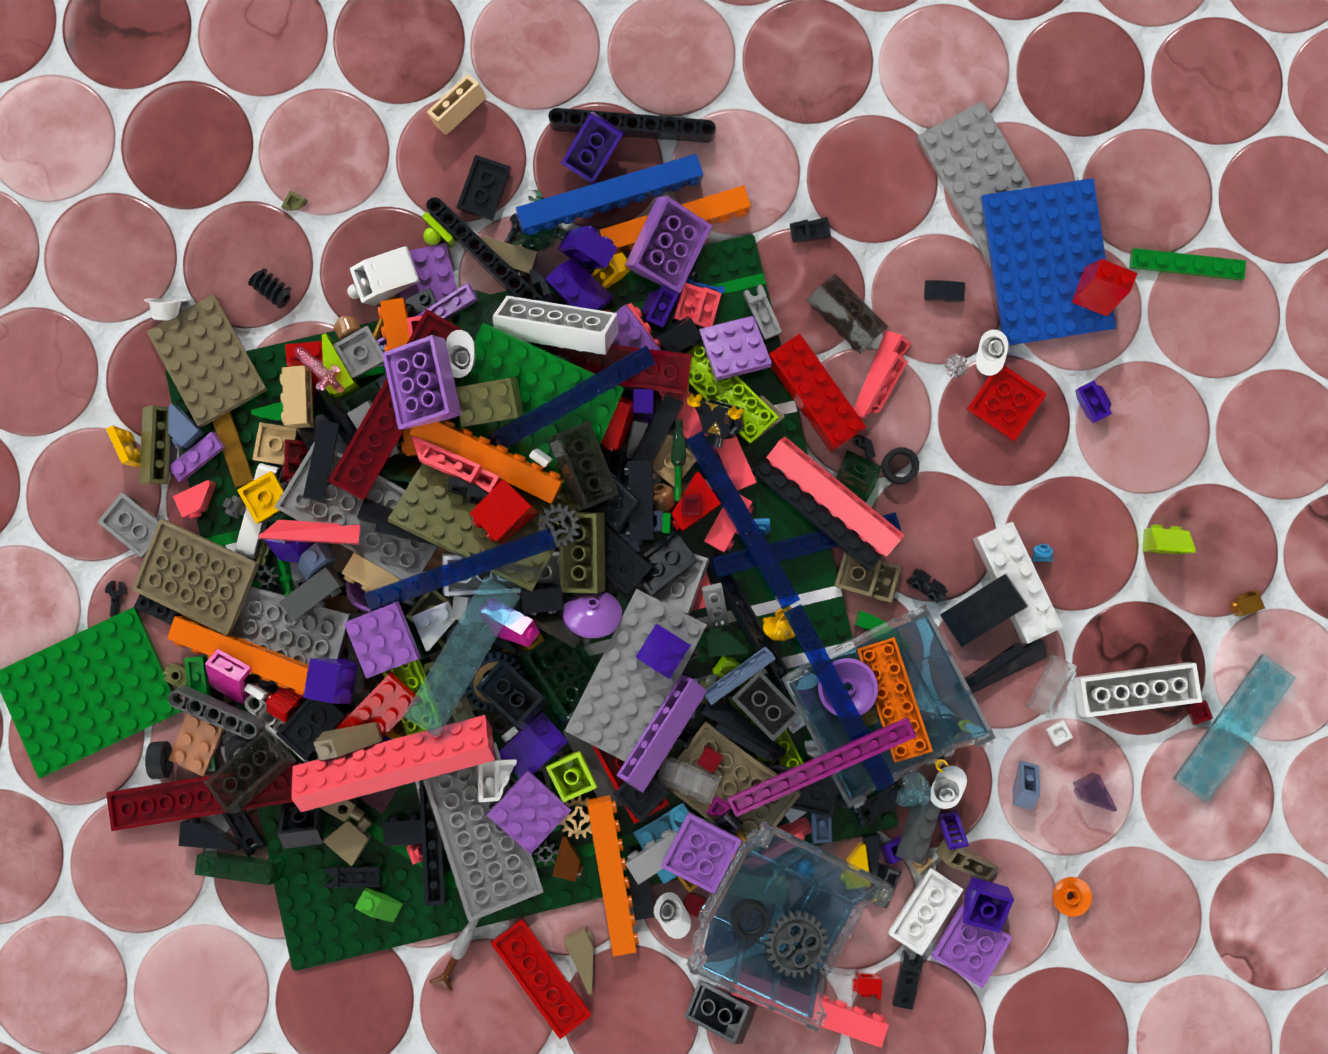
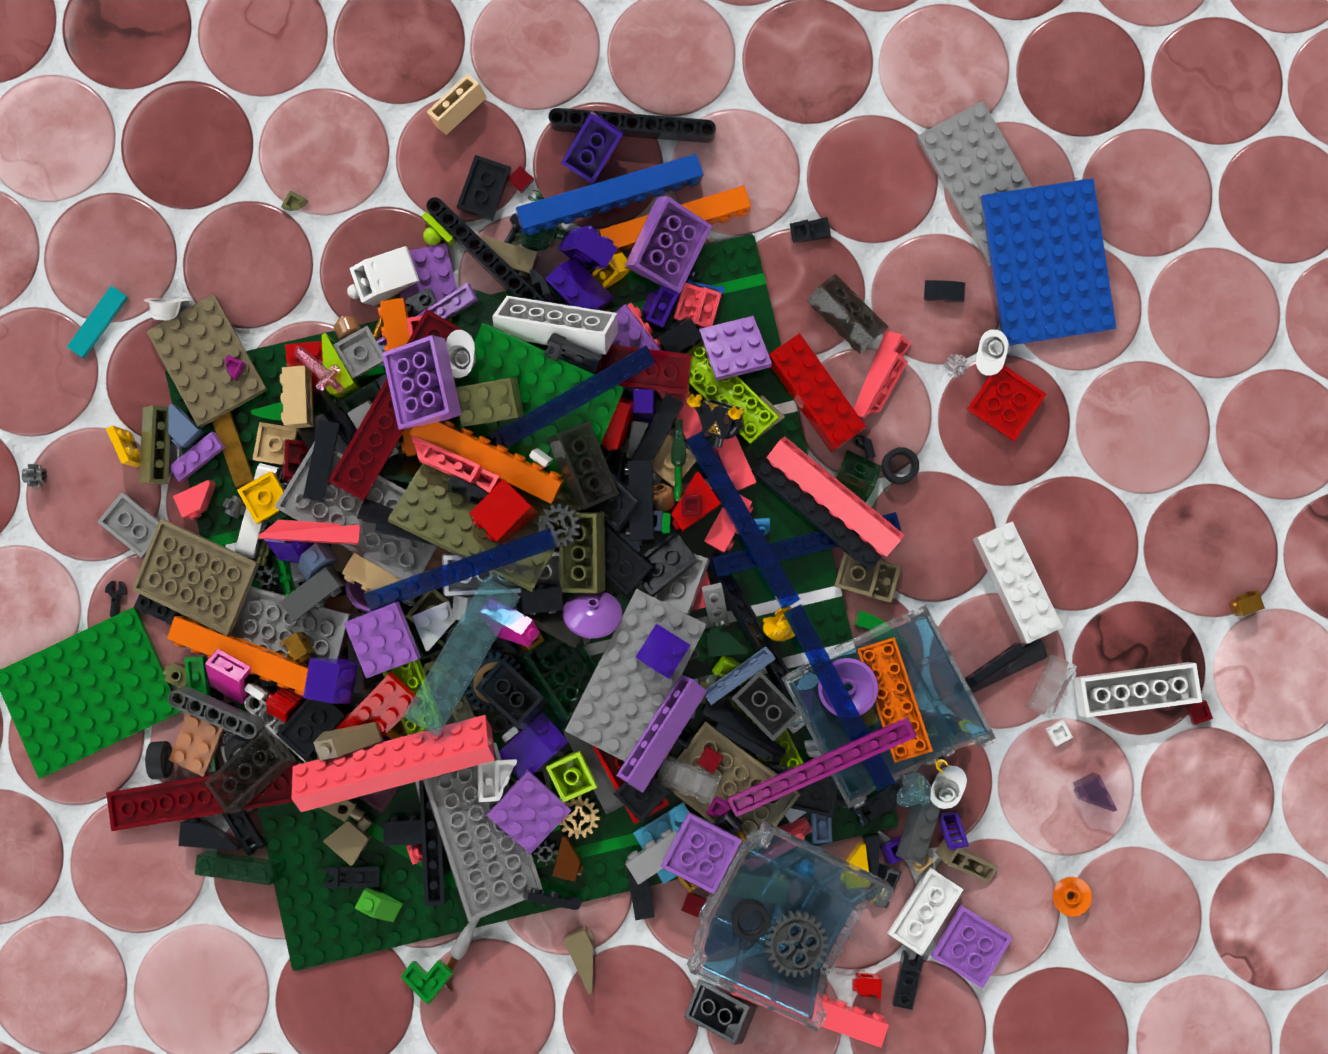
black piece [248,268,291,309] -> none
black slope [277,802,325,849] -> none
red plate [490,917,592,1039] -> none
orange brick [587,795,639,957] -> none
white piece [654,892,691,939] -> none
light grey plate [743,284,782,341] -> none
black hinge [906,568,948,604] -> none
black plate [940,573,1028,647] -> none
dark purple slope [963,877,1014,933] -> none
sand blue slope [1013,761,1040,810] -> none
dark azure plate [1032,544,1054,562] -> none
red slope [1071,259,1138,316] -> none
dark purple slope [1075,380,1112,423] -> none
green plate [1129,248,1246,281] -> none
lime slope [1142,525,1196,555] -> none
clear light blue plate [1173,654,1296,803] -> none
none -> dark grey gear [22,464,47,487]
none -> teal tile [67,285,129,359]
none -> magenta tile [225,354,246,381]
none -> pearl gold brick [280,632,316,664]
none -> green plate [401,959,454,1005]
none -> dark red tile [507,166,534,194]
none -> black plate [523,887,581,910]
none -> black plate [544,333,602,374]

